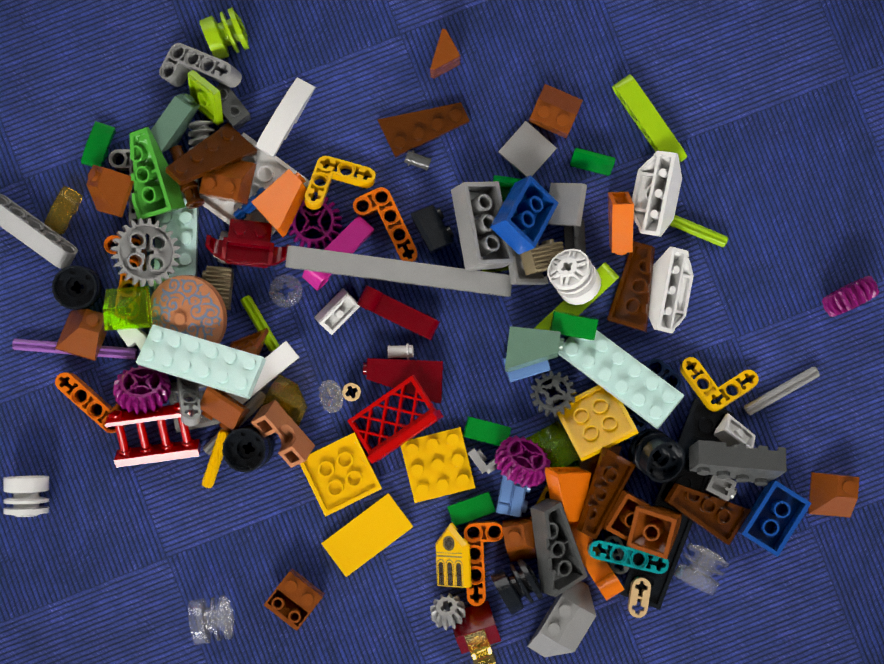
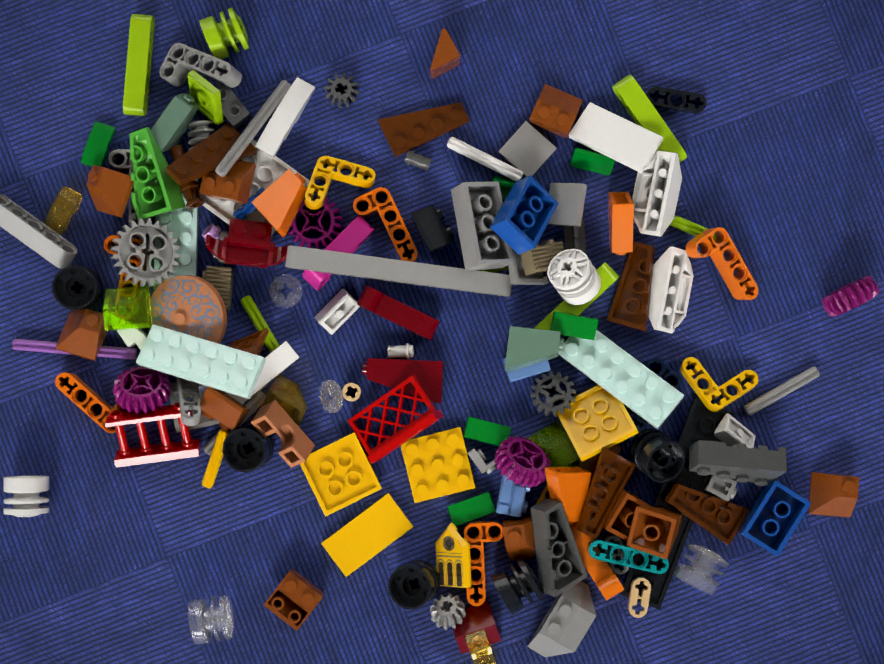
none -> lime beam [123,14,155,116]
none -> lavender plate [202,224,221,242]
none -> light grey axle [215,80,291,177]
none -> dark grey gear [324,72,360,109]
none -> black wheel [388,560,441,610]
none -> white axle [447,137,523,182]
none -> white tile [569,102,663,173]
none -> black beam [646,87,707,114]
none -> orange beam [686,227,758,300]

